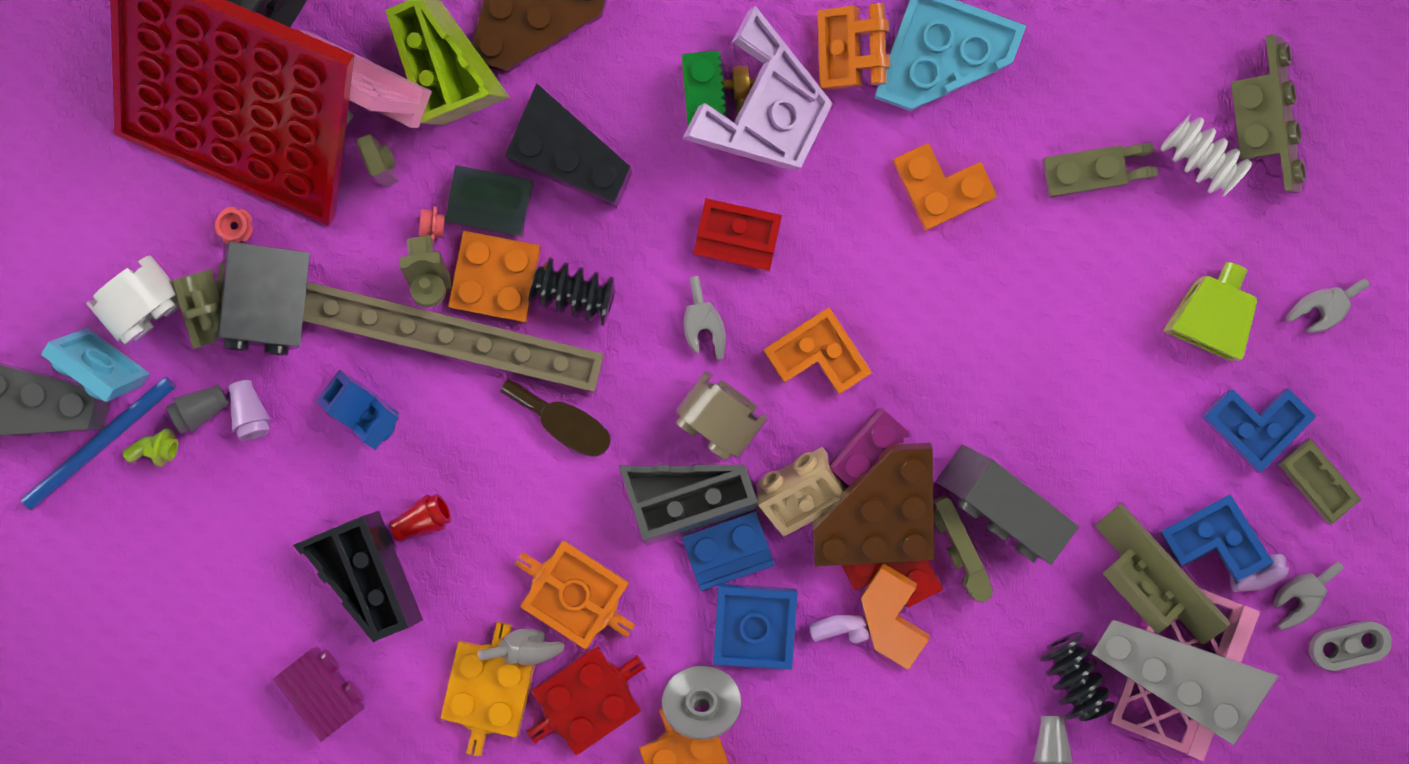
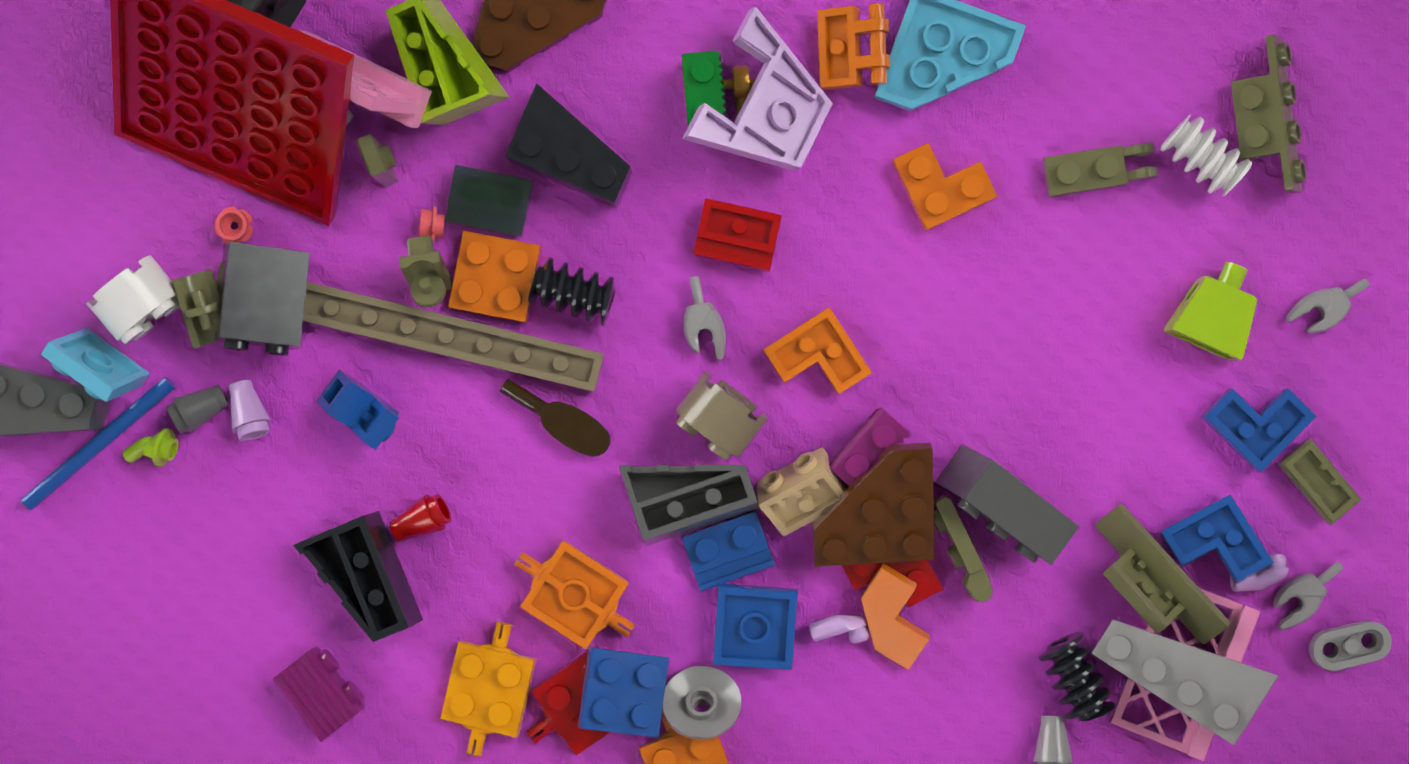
light grey hand [478,629,564,665] -> none
none -> blue plate [578,647,669,738]

